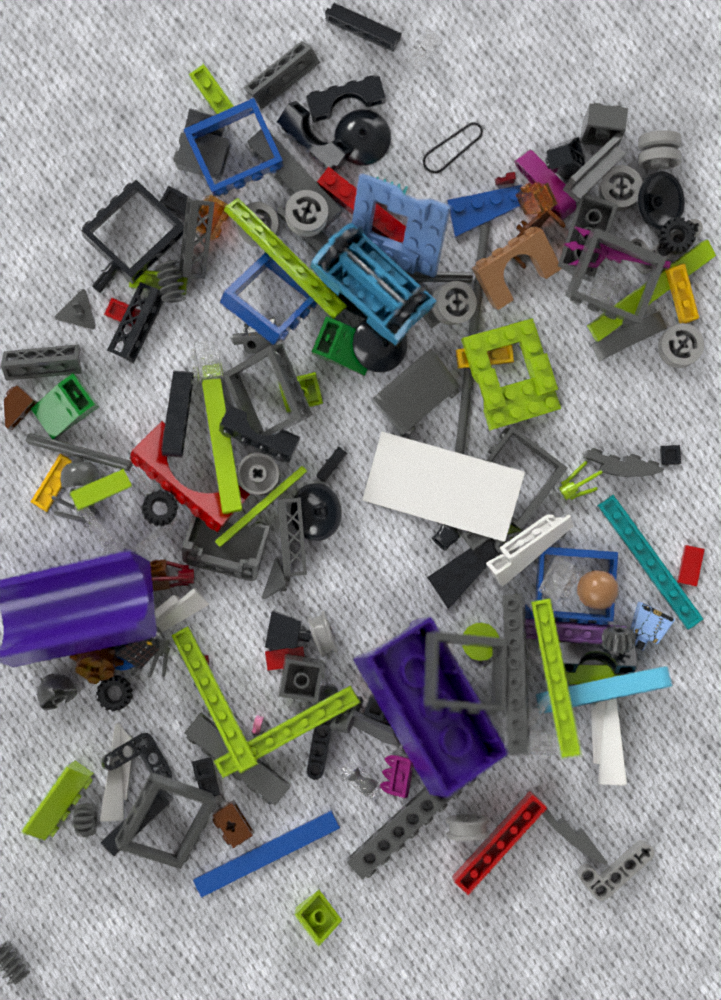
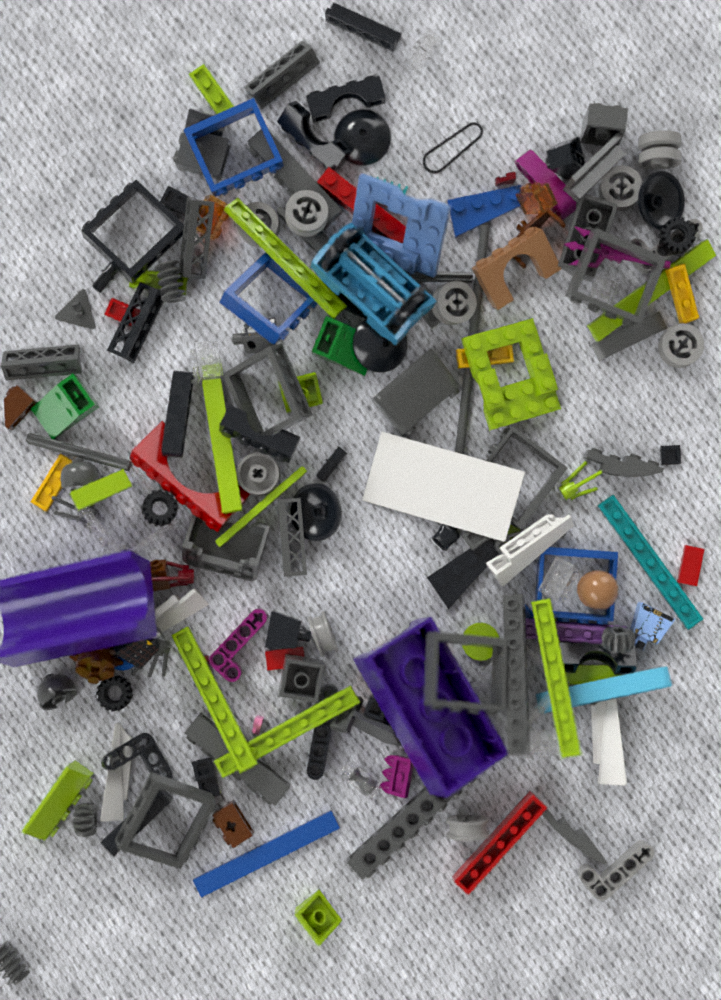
dark grey piece [262,559,290,599] -> none
none -> magenta beam [209,608,268,682]

